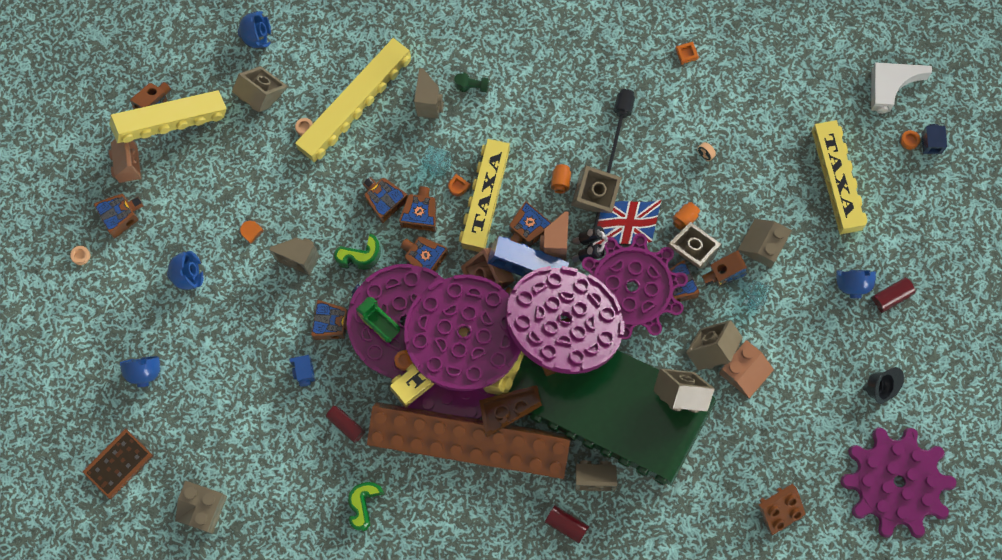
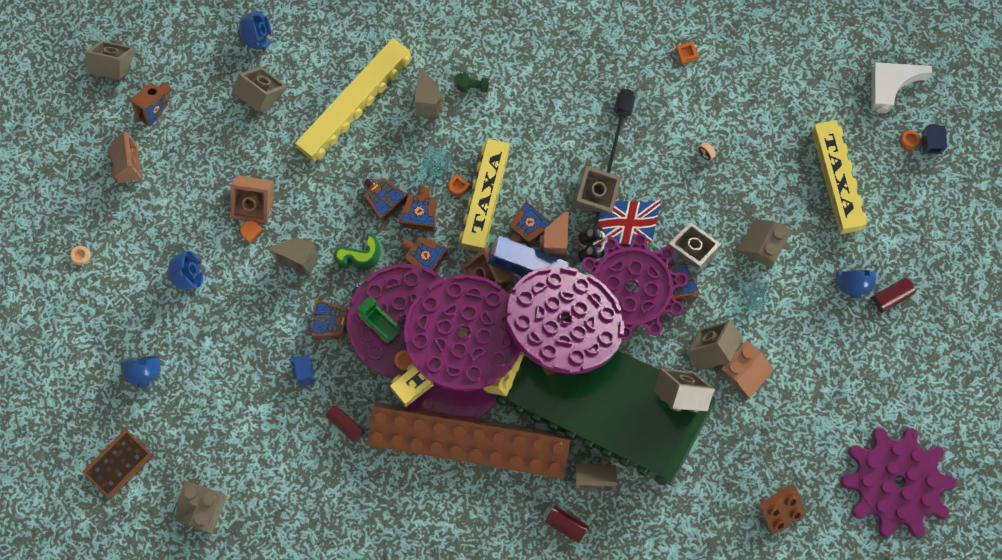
torso [94,194,144,239] -> none
light yellow brick [109,90,227,143] -> none
light nougat tile [295,118,313,136] -> none
green animal [348,482,385,532] -> none
reddish brown wing [479,385,542,437] -> none
orange brick [551,164,571,194] -> none
orange brick [672,202,700,230] -> none
dark orange torso [702,250,747,287] -> none
black piece [863,367,904,404] -> none
none -> dark tan slope [85,40,136,81]
none -> nougat slope [231,175,274,224]

